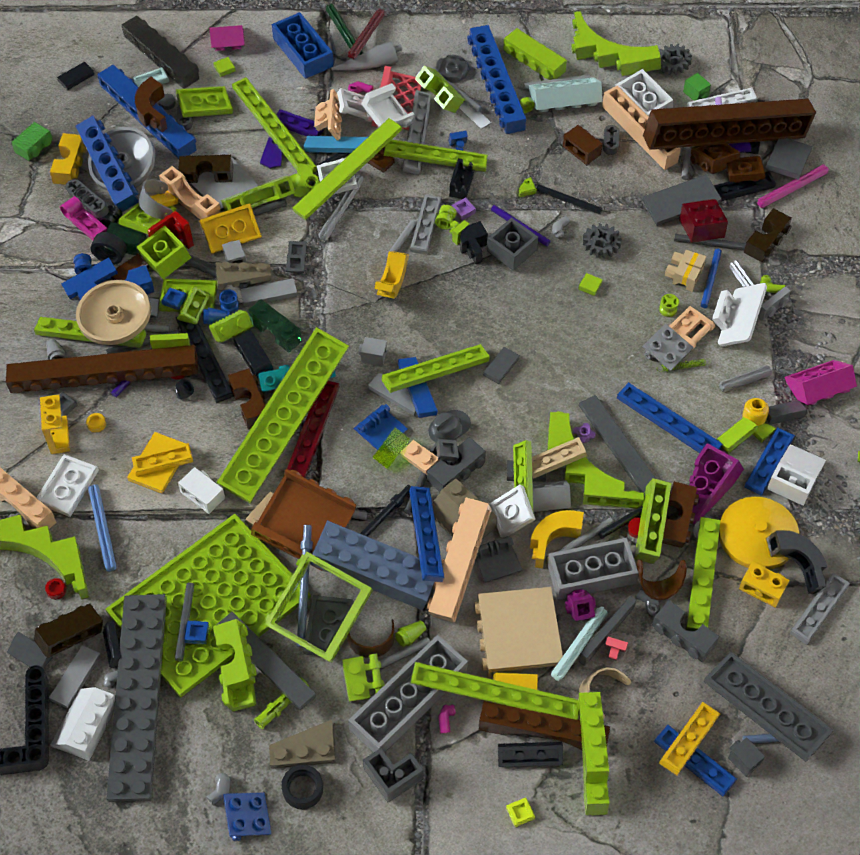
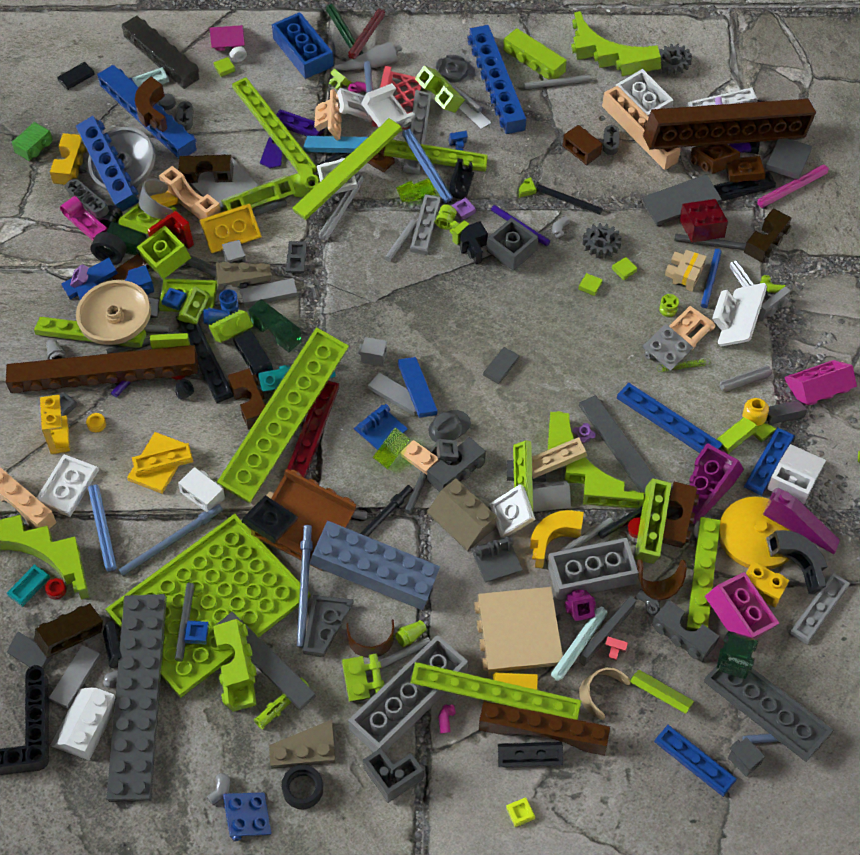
blue wheel [73,253,92,275] -> none
lime tile [176,86,233,117] -> none
lime window [265,552,373,663] -> none
yellow arch [374,251,409,299] -> none
lime plate [381,344,490,393] -> none
blue tile [409,486,444,582] -> none
light nougat brick [427,498,492,623] -> none
lime tile [519,97,535,114] -> none
light aqua slope [529,77,603,112] -> none
lime arch [578,692,610,815] -> none
yellow tile [659,702,721,776] -> none
light grey bar [681,147,692,180] -> none
bright green brick [683,73,711,101] -> none
none -> teal tile [6,564,50,607]
none -> medium lavender plate [70,264,88,288]
none -> sand blue bar [118,504,223,576]
none -> white tile [229,46,247,62]
none -> black tile [242,495,298,544]
none -> lime tile [329,68,352,91]
none -> sand blue bar [364,61,373,93]
none -> clear neon green slope [396,178,436,202]
none -> medium blue axle [402,129,453,203]
none -> lime tile [612,257,638,280]
none -> lime tile [630,670,694,713]
none -> dark pink slope [705,572,780,648]
none -> clear green brick [717,630,758,679]
none -> magenta wedge [763,488,840,554]

